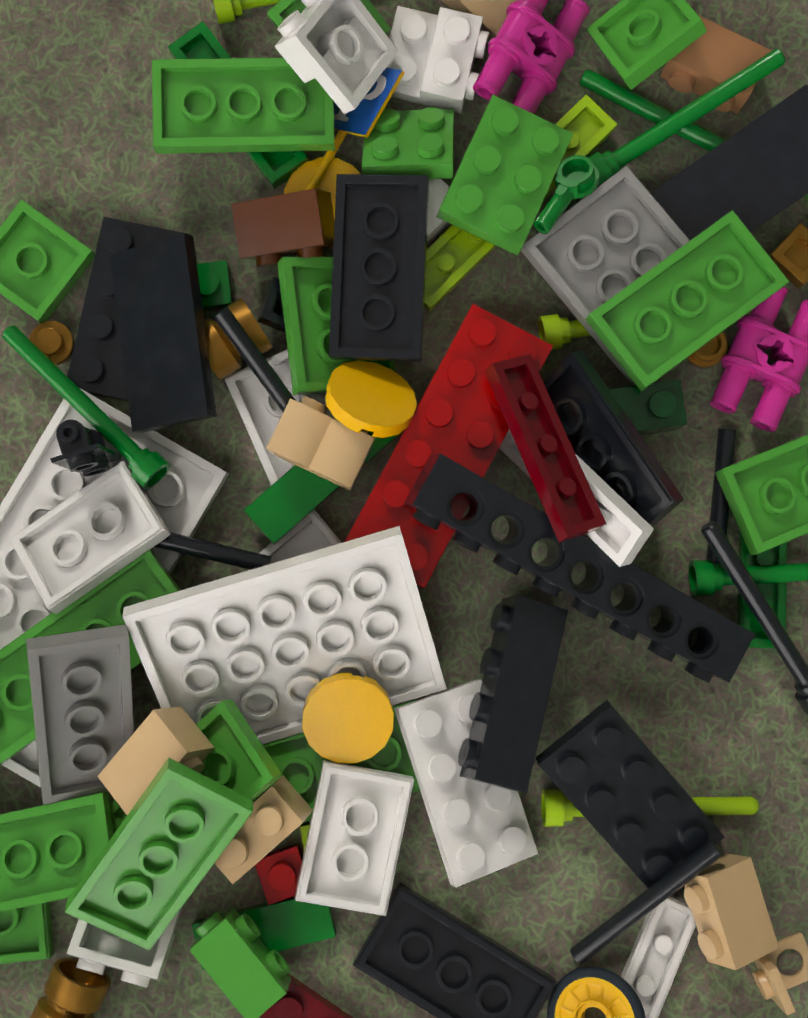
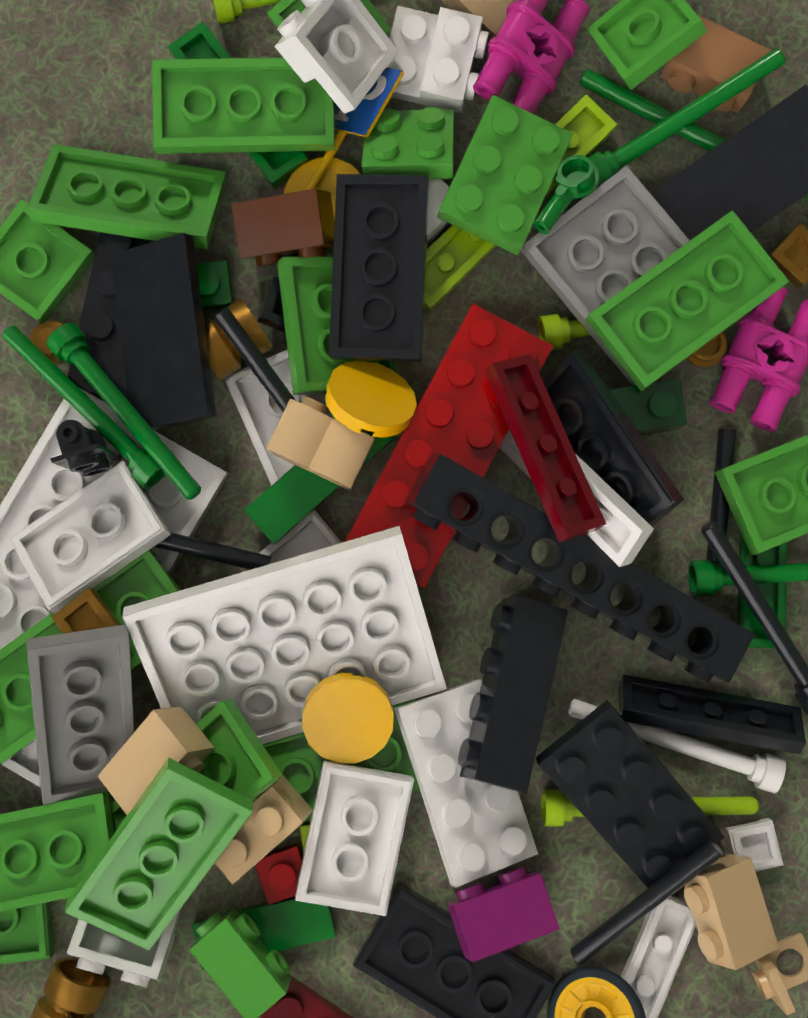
none -> bright green plate [27,144,227,249]
none -> green piece [46,323,201,500]
none -> pearl gold plate [51,588,121,634]
none -> magenta brick [447,867,560,963]
none -> white piece [568,699,786,794]
none -> black plate [619,674,806,754]
none -> white tile [725,818,783,872]

